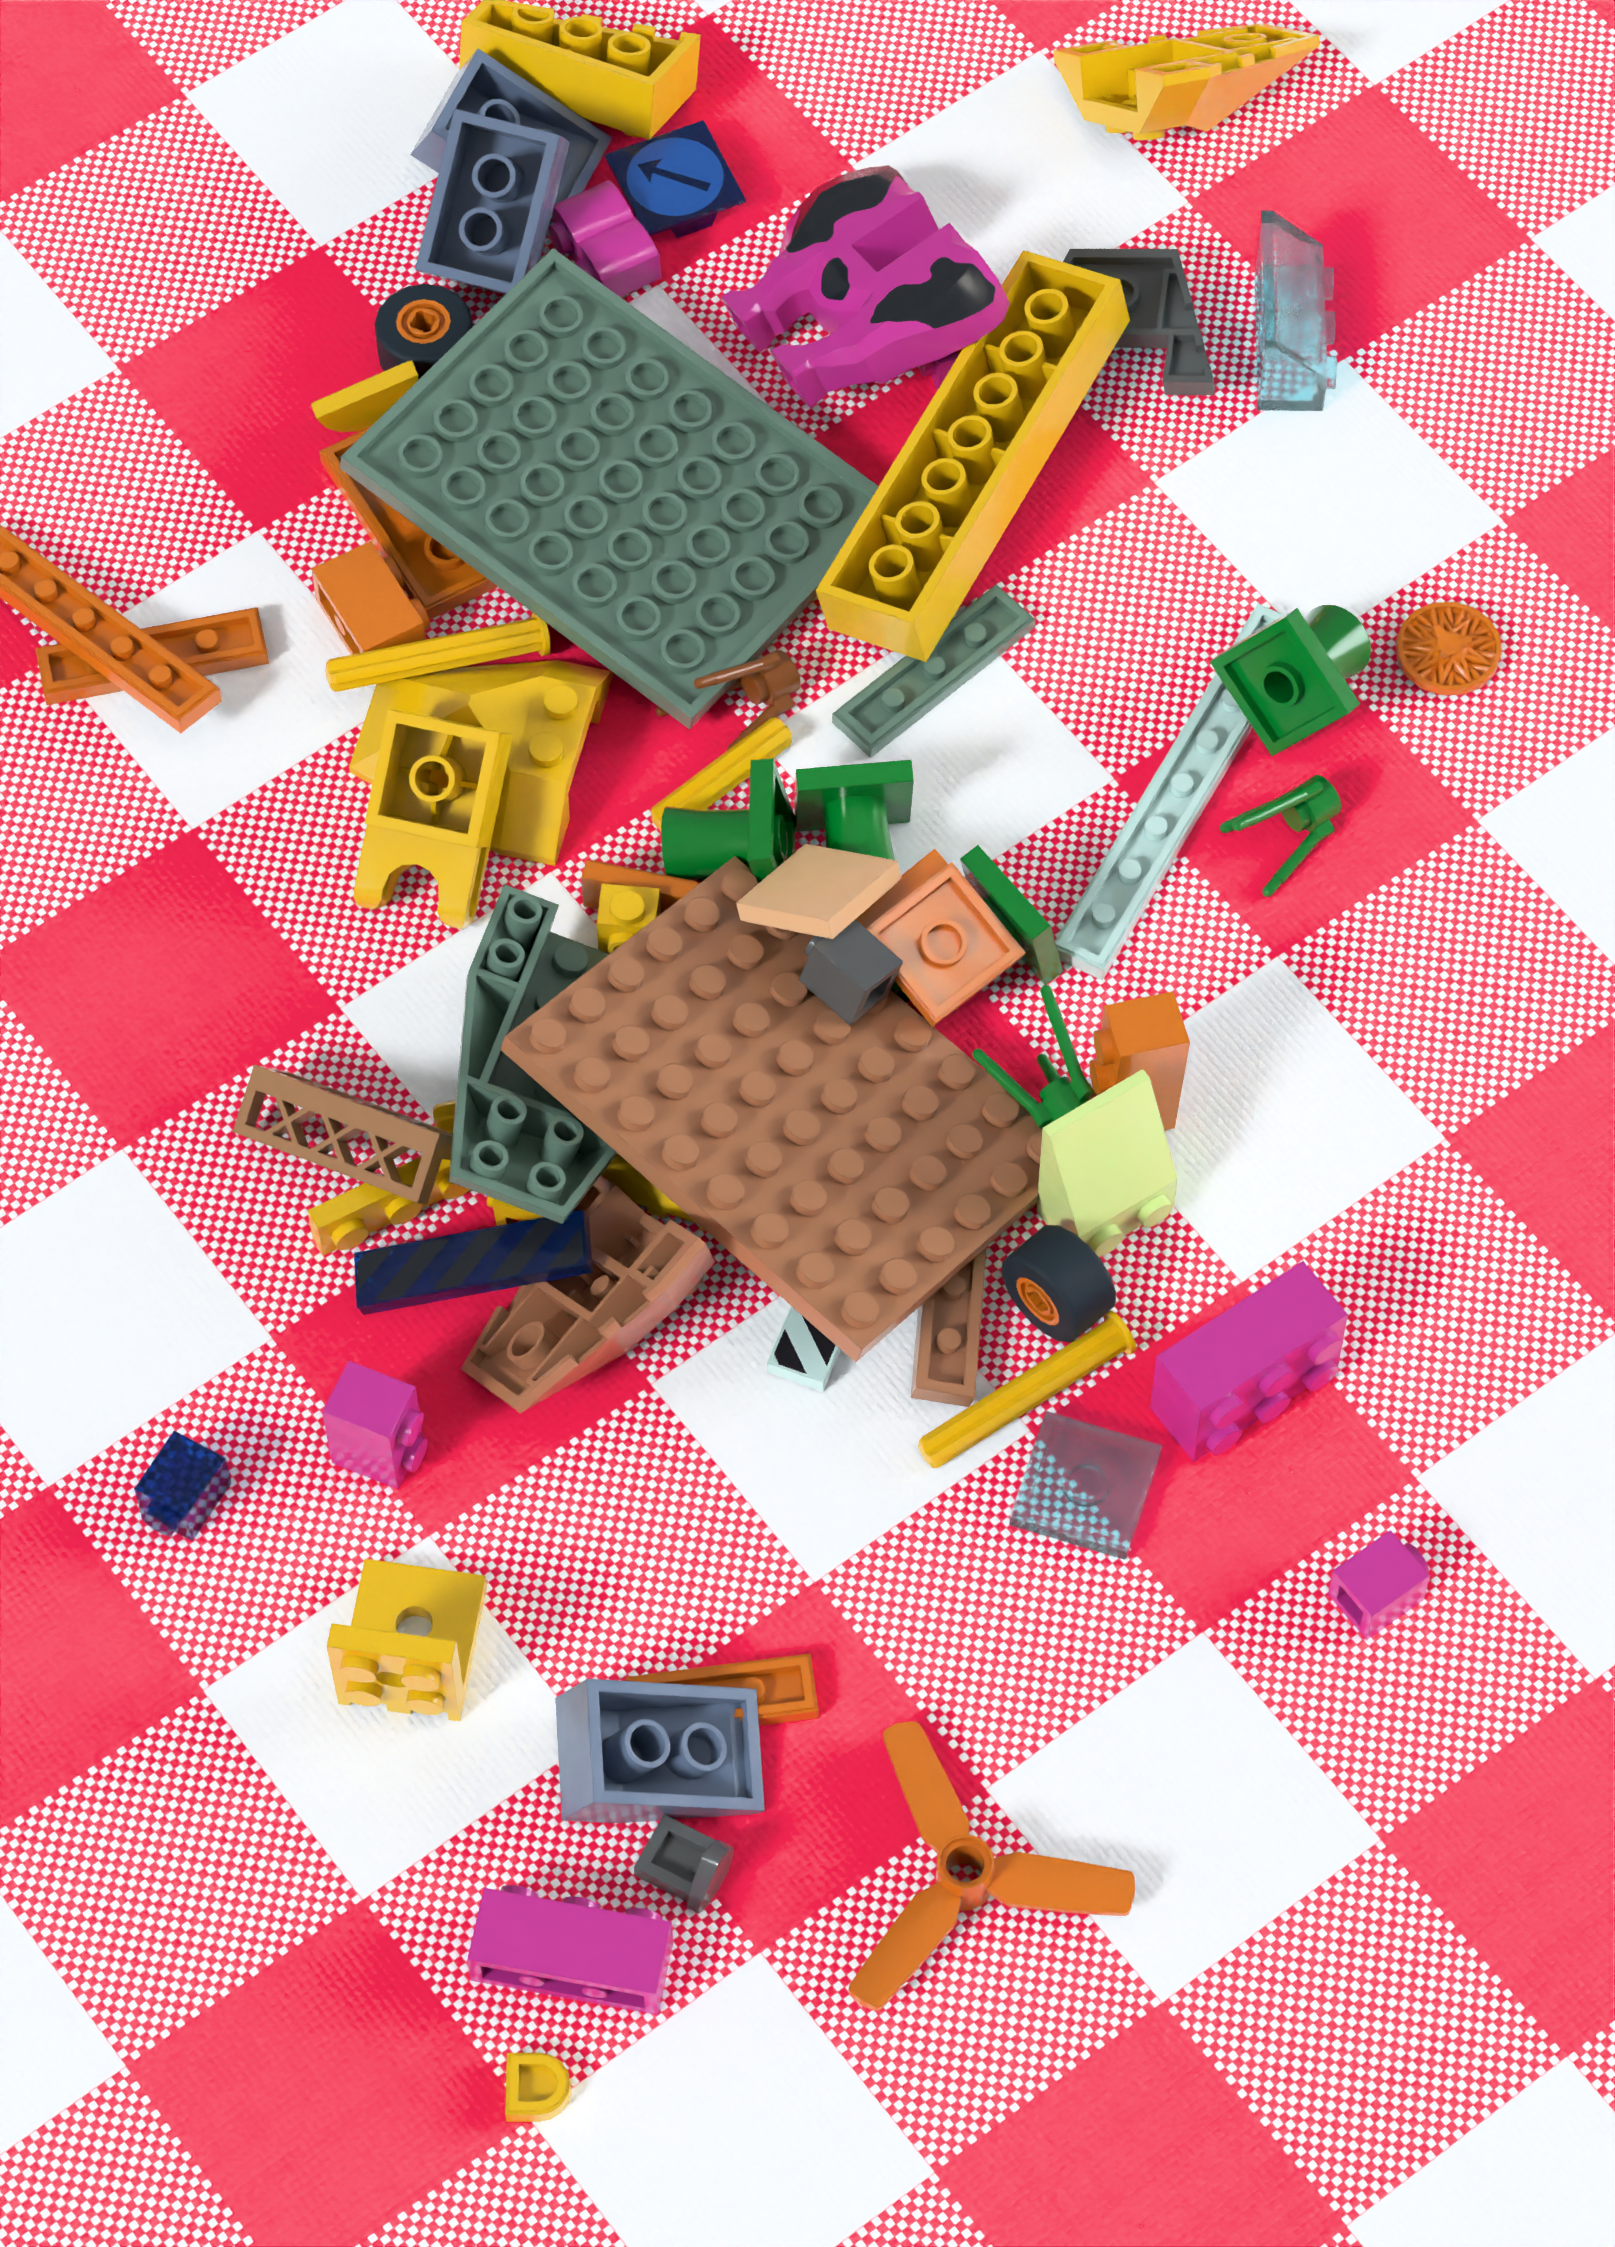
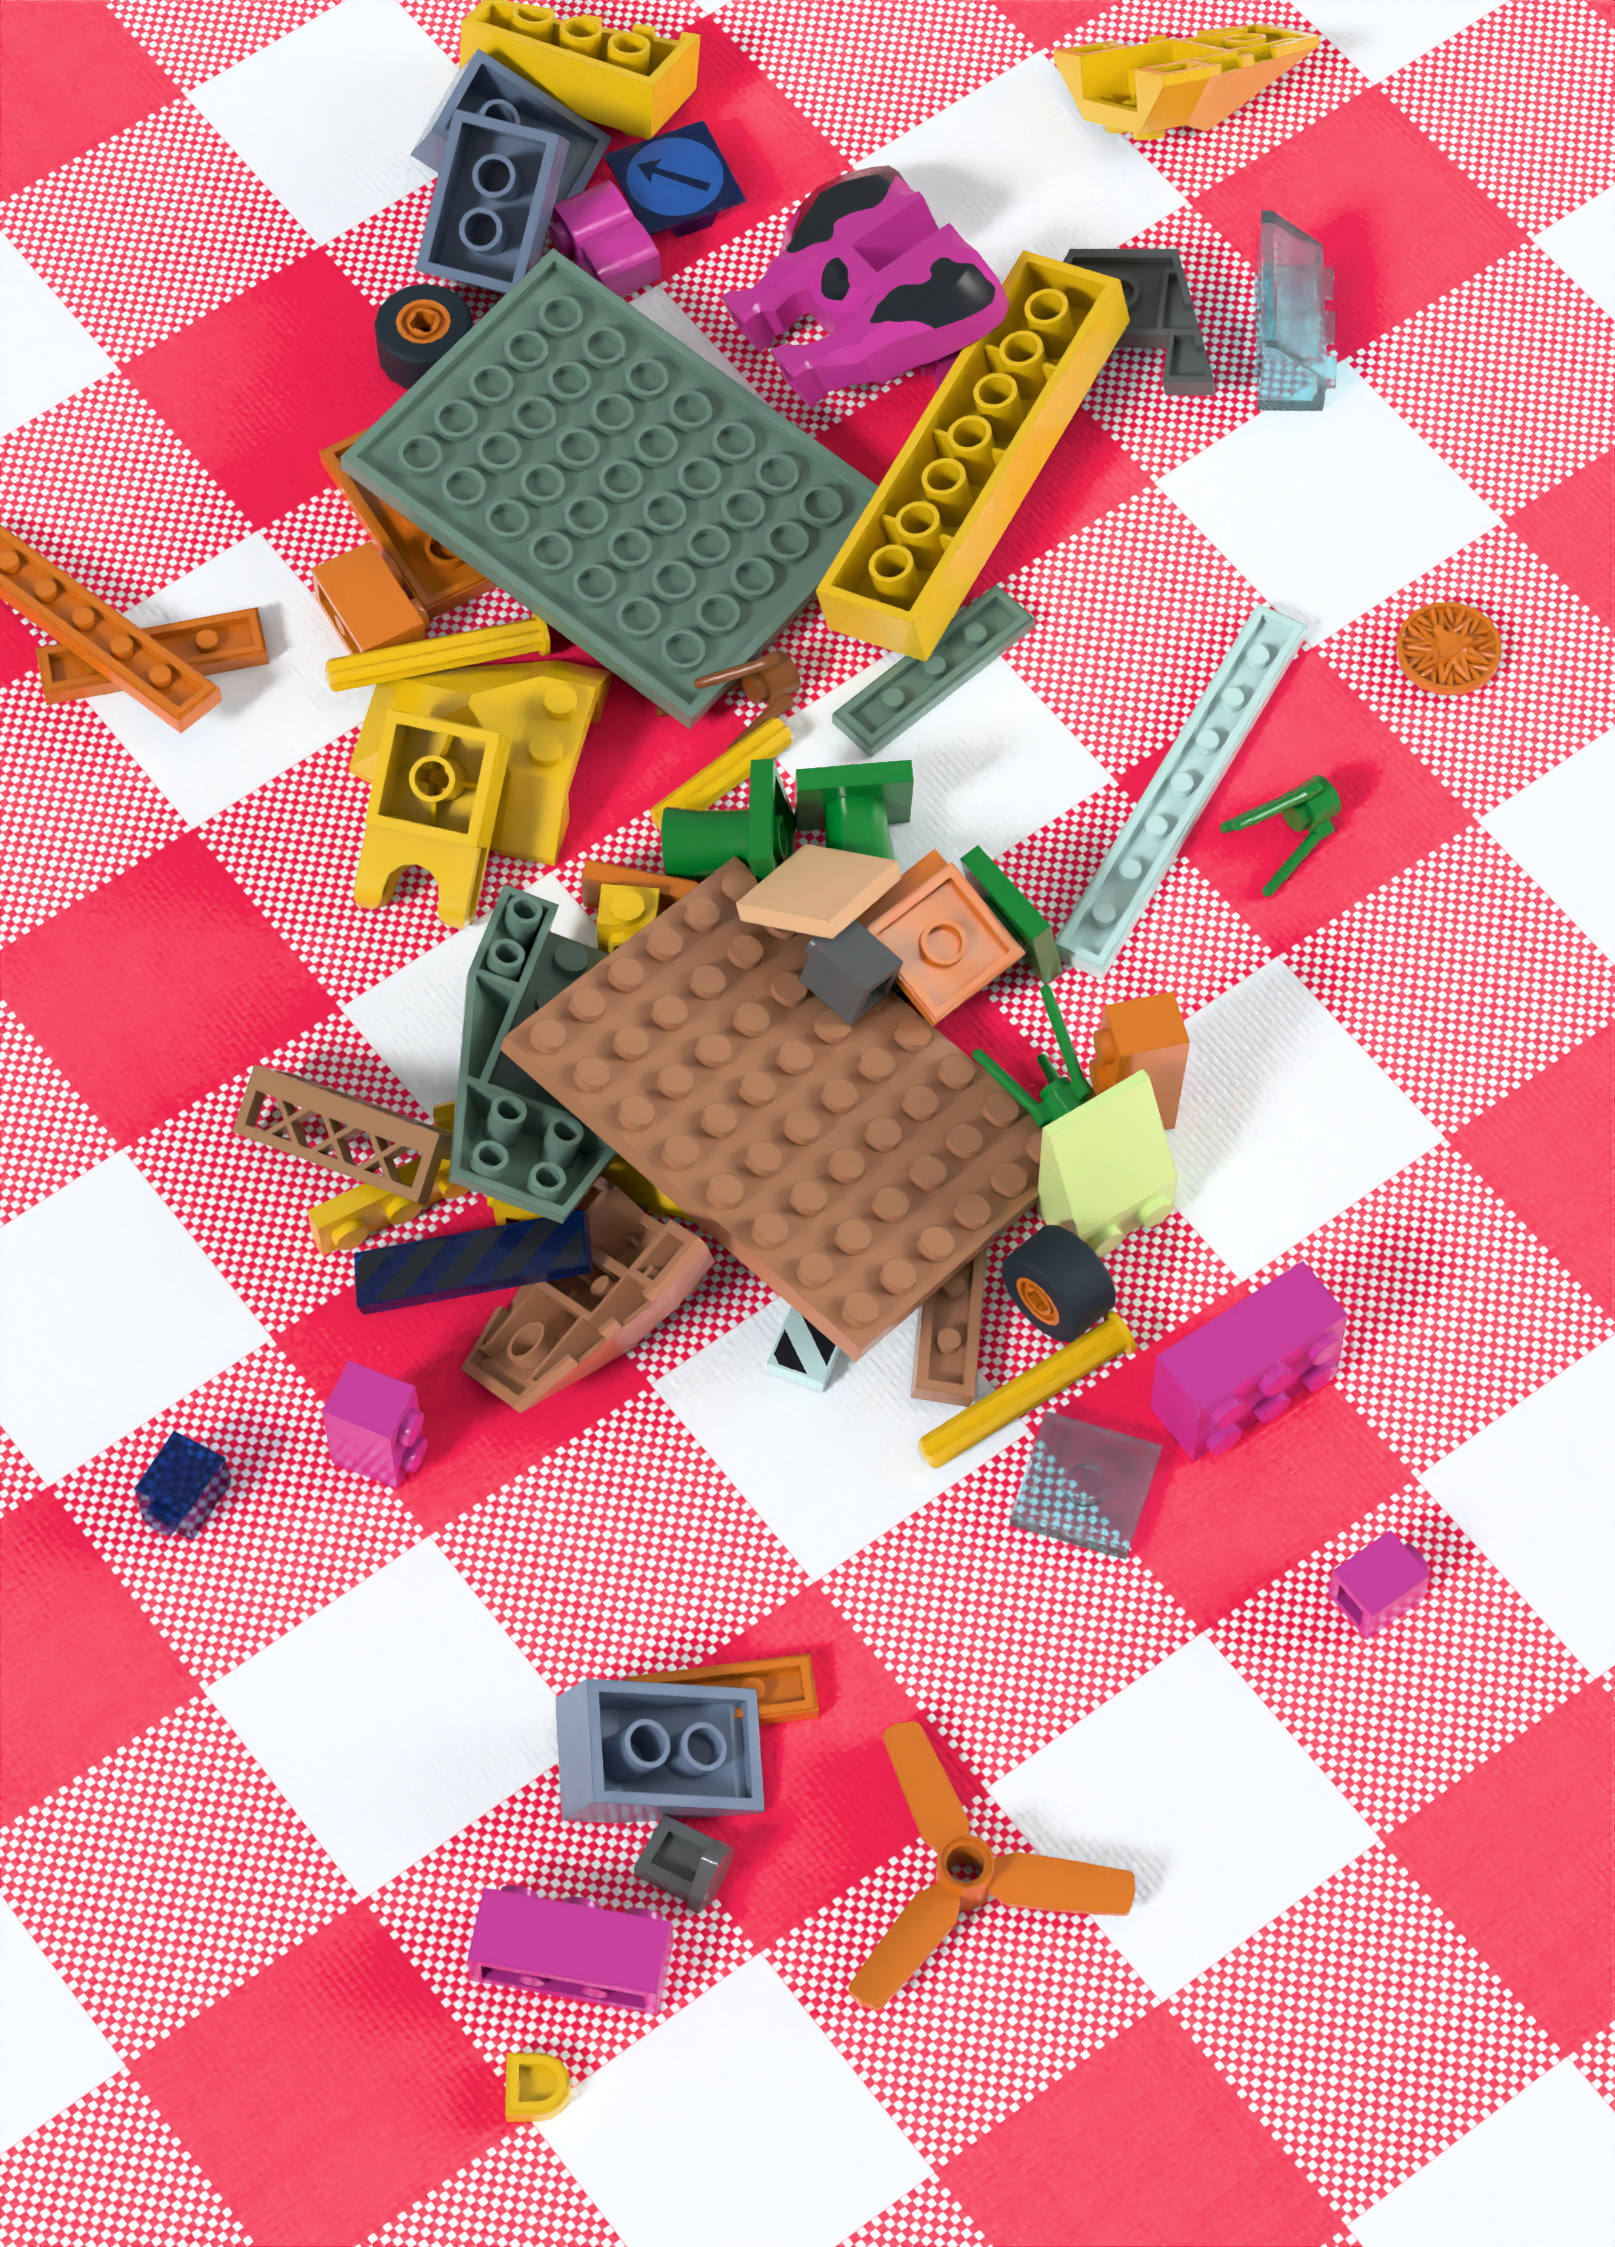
yellow tile [311,360,419,432] -> none
yellow bracket [326,1559,487,1721] -> none
green plant [1210,605,1371,756] -> none

